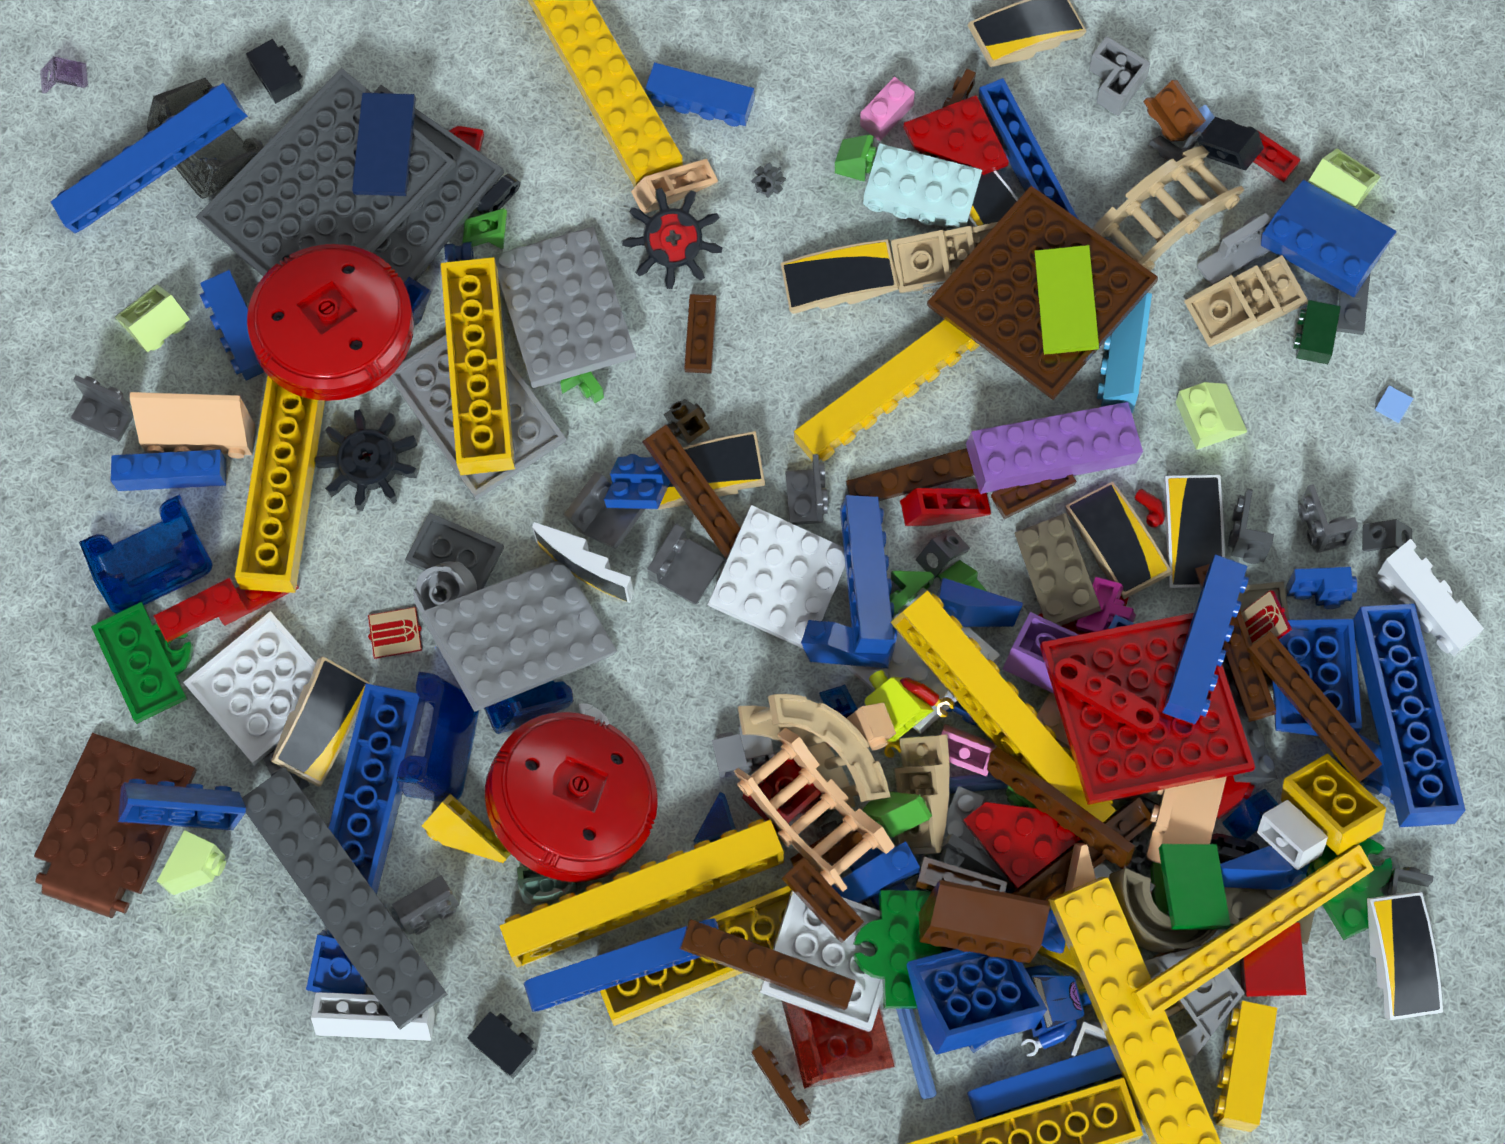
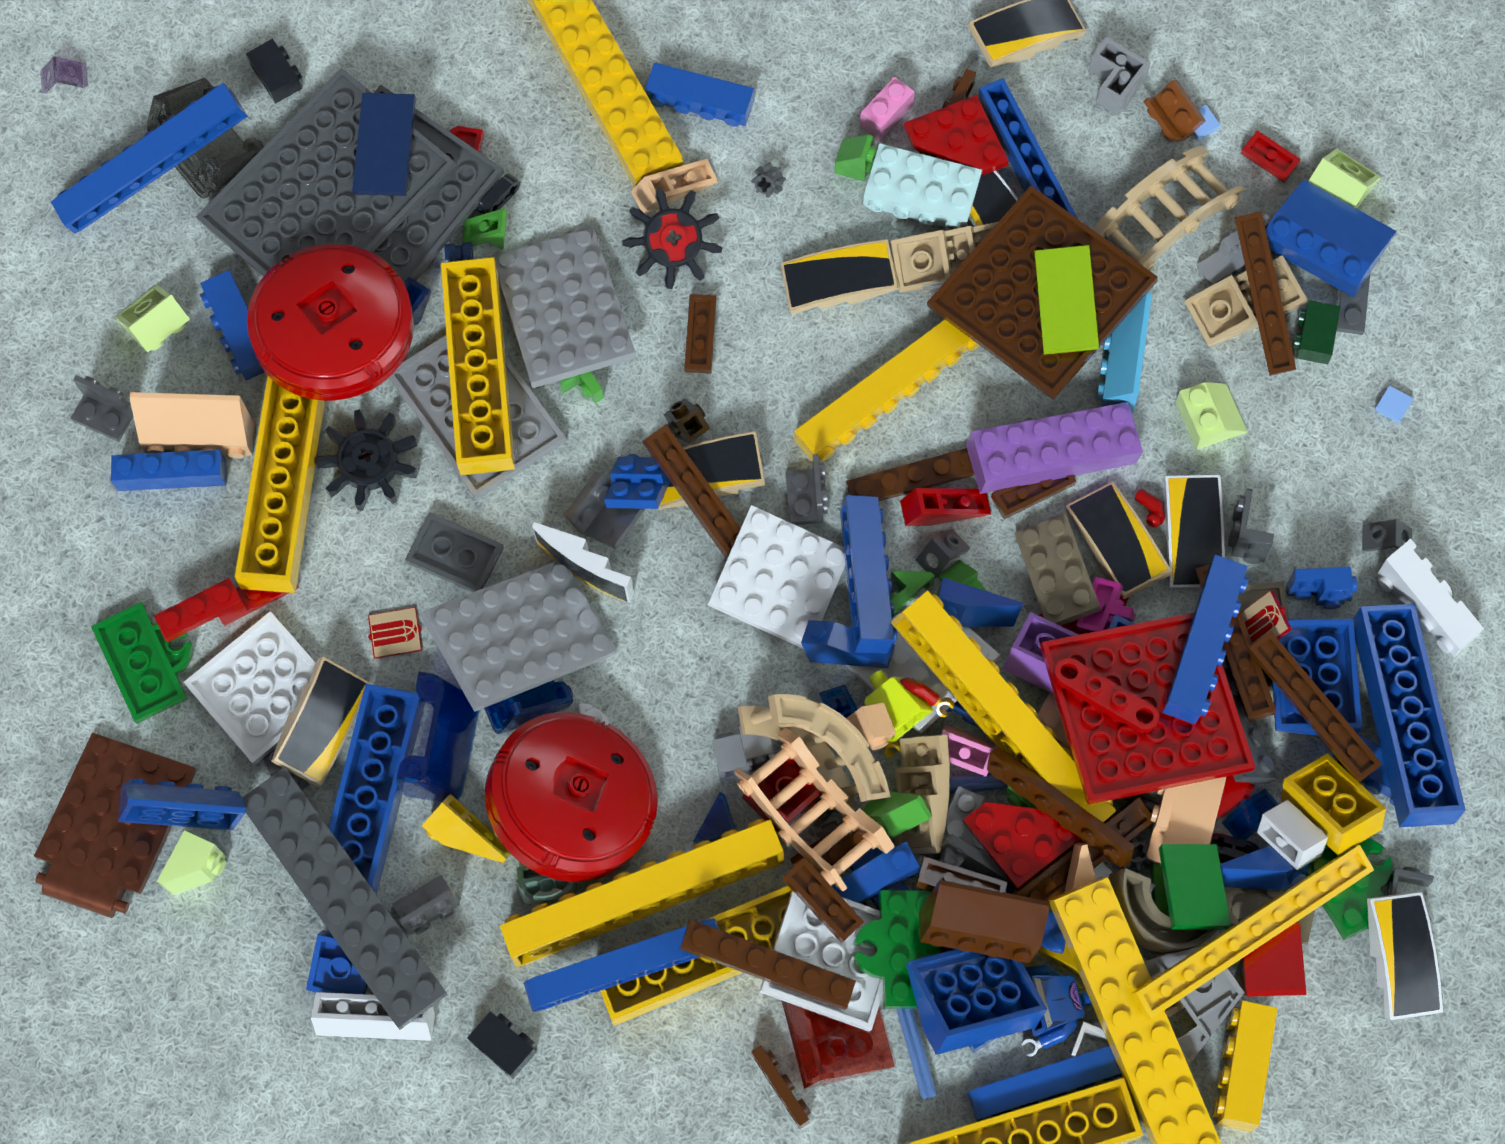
clear blue windscreen [79,494,213,614] -> none
light grey brick [413,561,477,613] -> none
flat silver bracket [647,524,723,605] -> none
dark grey bracket [1149,131,1202,162] -> none
black brick [1197,117,1264,171] -> none
flat silver bracket [1298,484,1358,553] -> none
none -> reddish brown plate [1234,211,1297,376]

